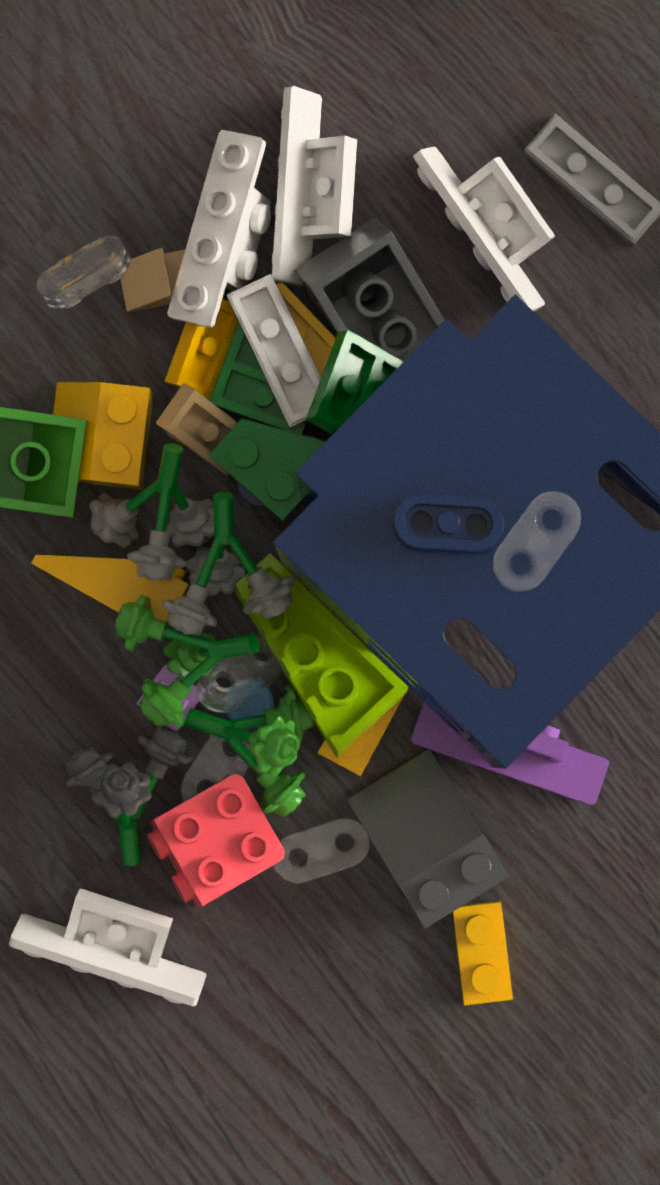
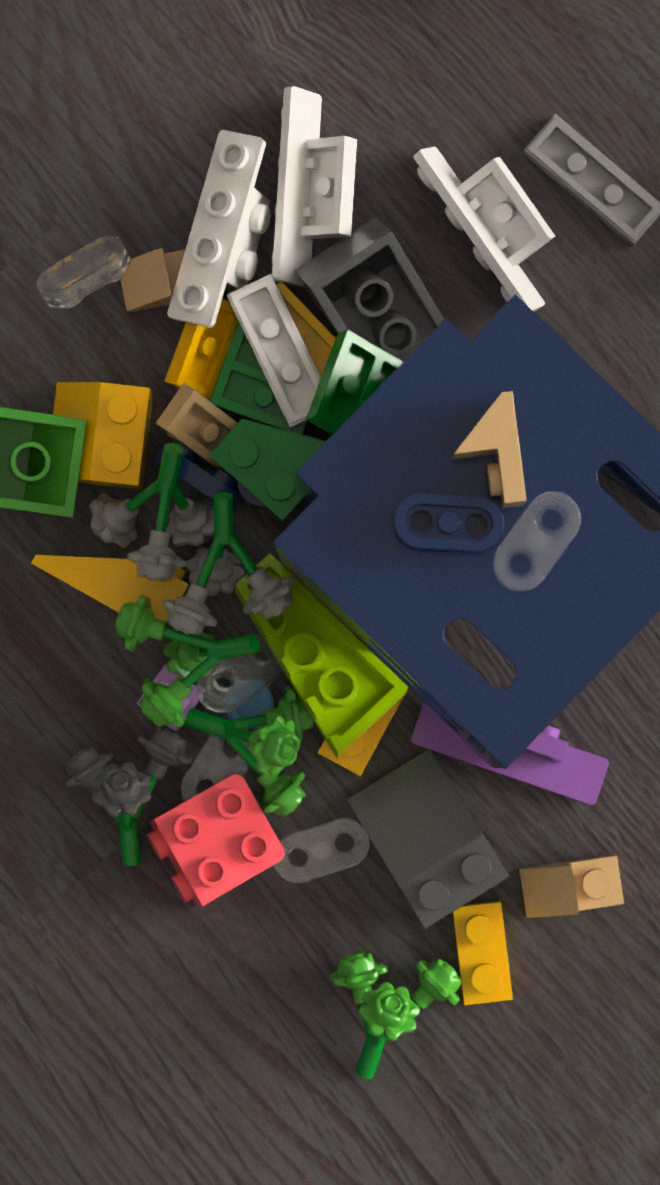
white bracket [9,888,206,1006] -> none
none -> dark blue plate [150,440,242,509]
none -> bright green plant [329,952,461,1080]
none -> tan slope [452,391,527,508]
none -> tan slope [519,854,624,918]

